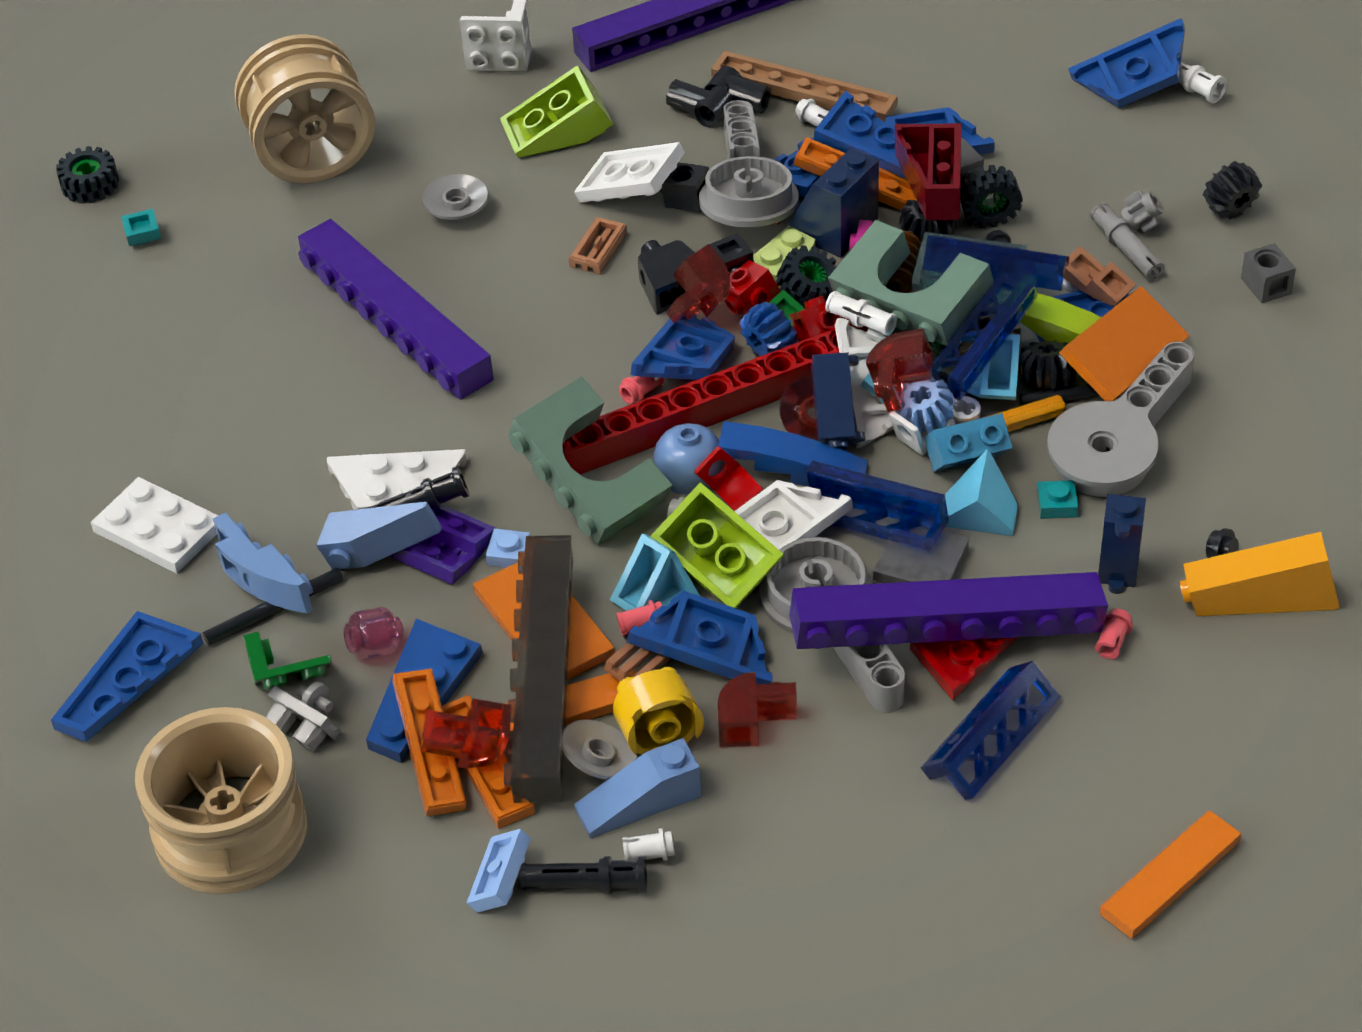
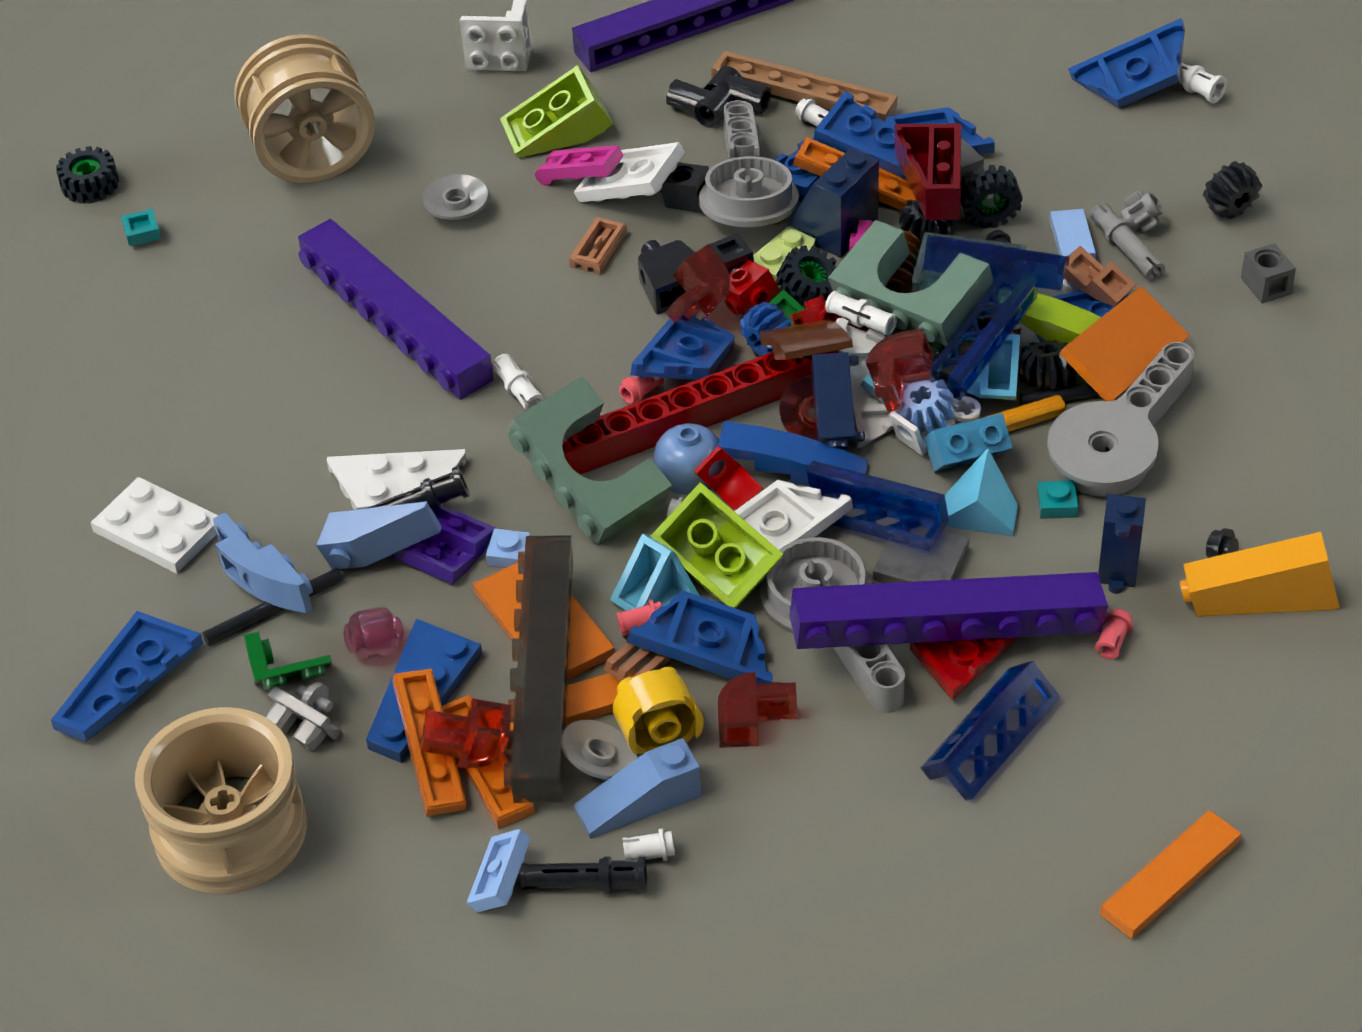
none -> white pin [492,353,545,410]
none -> dark pink plate [535,145,624,185]
none -> reddish brown slope [759,320,853,360]
none -> light blue tile [1050,209,1096,263]

